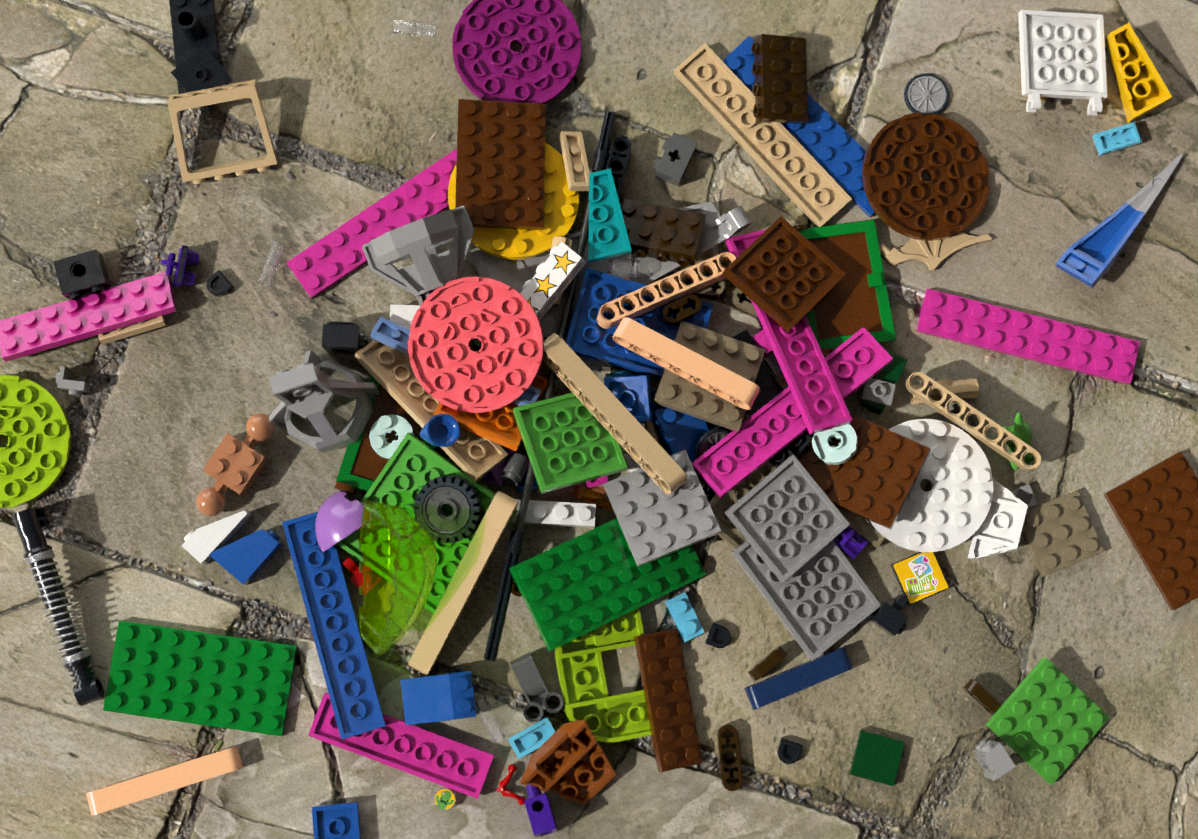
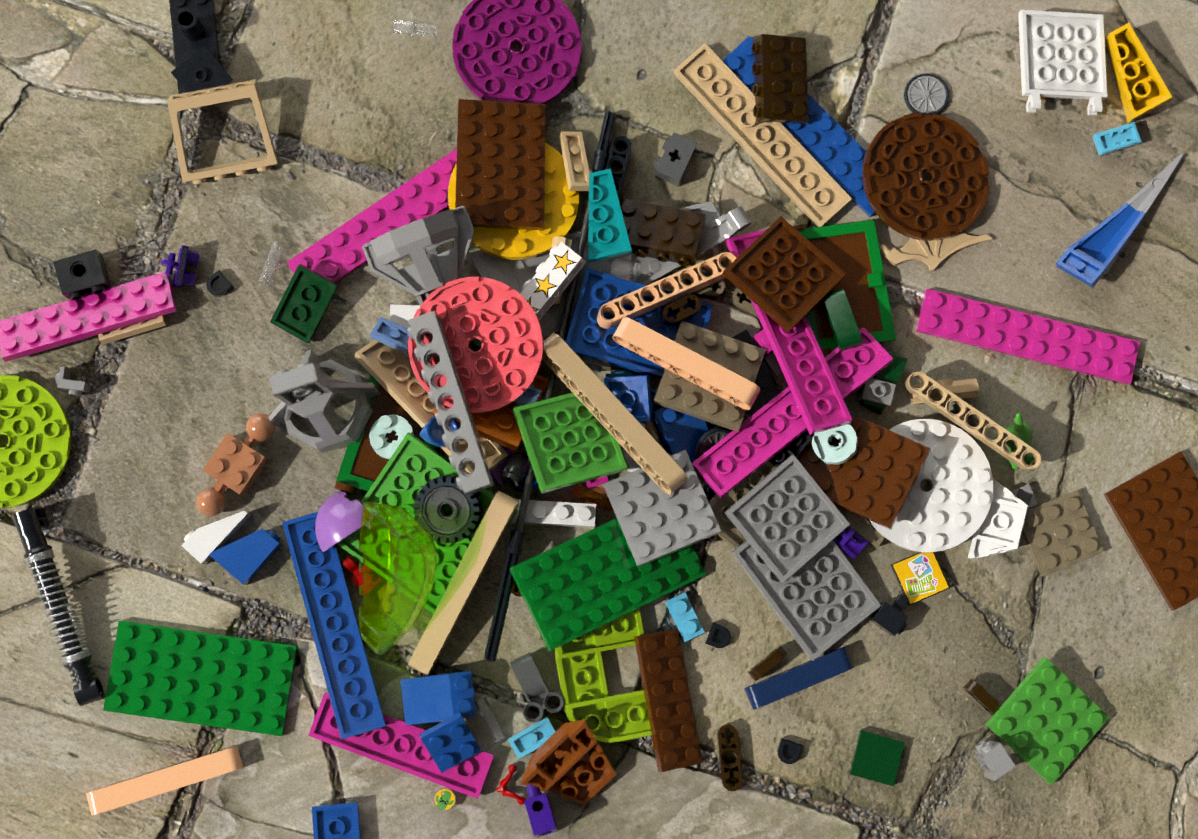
black brick [322,321,368,355] -> none
none -> dark green plate [270,264,339,344]
none -> light grey brick [407,311,494,494]
none -> blue plate [419,712,482,773]
none -> dark green beam [822,288,862,351]

